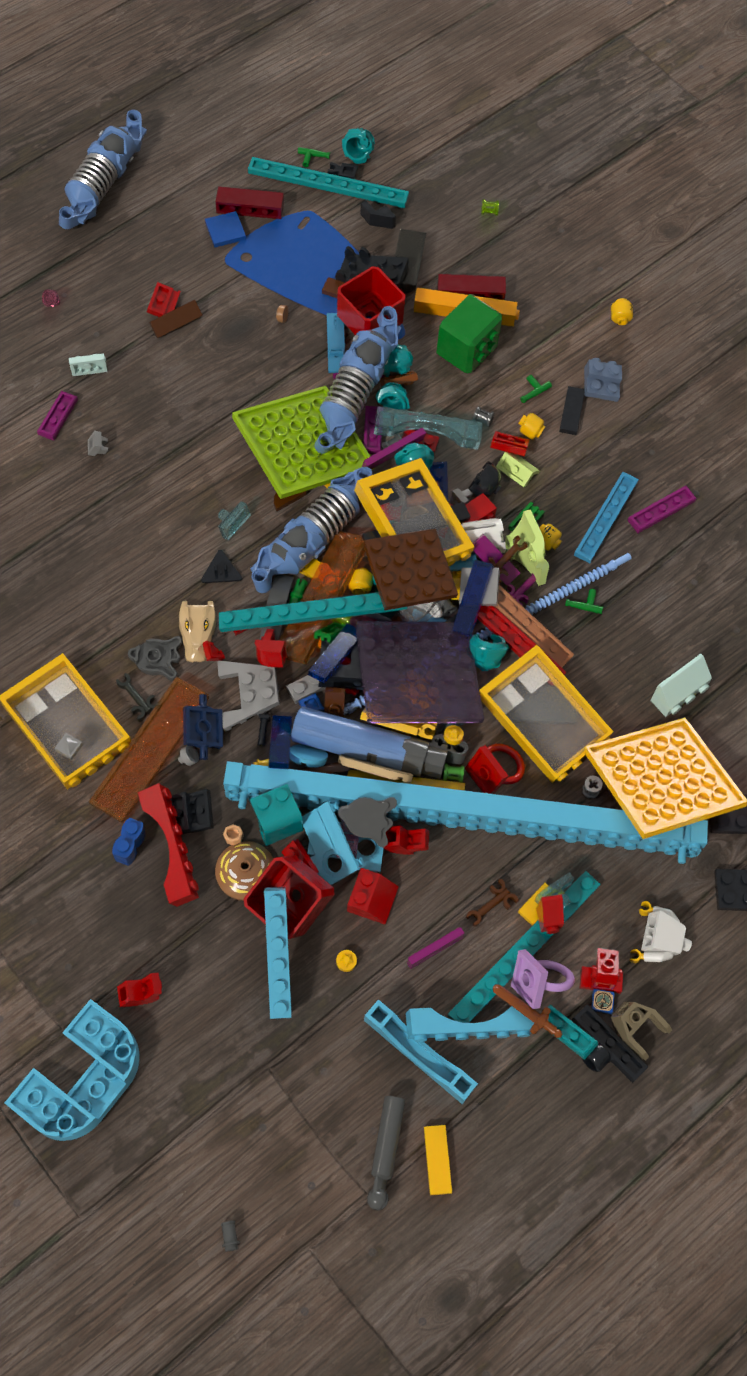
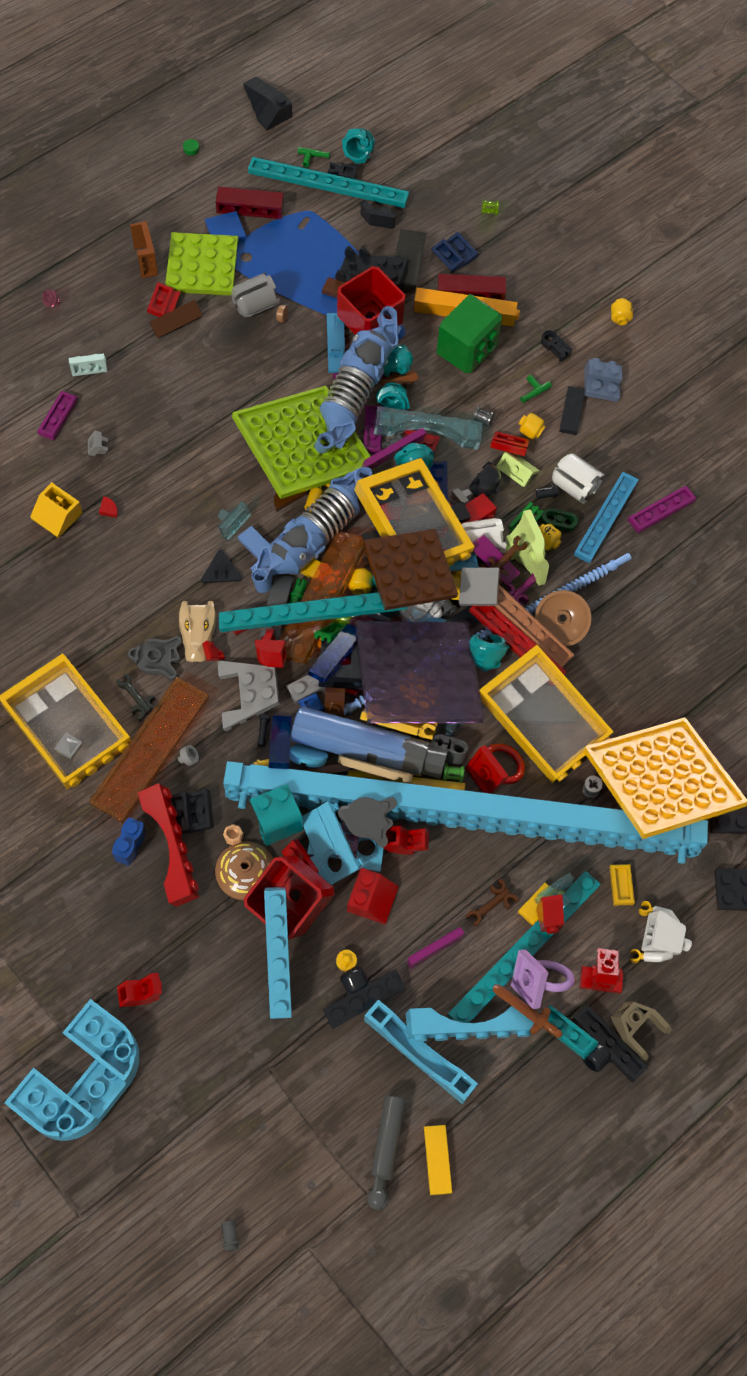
medium blue piece [59,110,147,229] -> none
dark blue plate [183,694,223,760] -> none
yellow tile [443,725,464,745] -> none
clear blue tile [452,560,493,637] -> none
green piece [565,589,603,614] -> none
tile [591,989,615,1014] -> none
light aqua slope [650,654,712,717] -> none
none -> yellow slope [30,482,83,538]
none -> red tile [99,496,118,518]
none -> dark orange panel [130,221,158,278]
none -> lime plate [165,232,238,296]
none -> green tile [183,139,199,156]
none -> light grey cylinder [232,272,280,318]
none -> medium blue tile [238,526,270,559]
none -> black wedge [243,77,293,131]
none -> yellow piece [304,486,323,512]
none -> black plate [322,967,406,1029]
none -> dark blue slope [431,231,479,272]
none -> black pin [535,484,559,500]
none -> medium nougat dish [535,590,591,646]
none -> black piece [541,330,572,362]
none -> dark green plate [541,508,578,532]
none -> white cylinder [552,453,605,504]
none -> yellow tile [609,864,635,906]

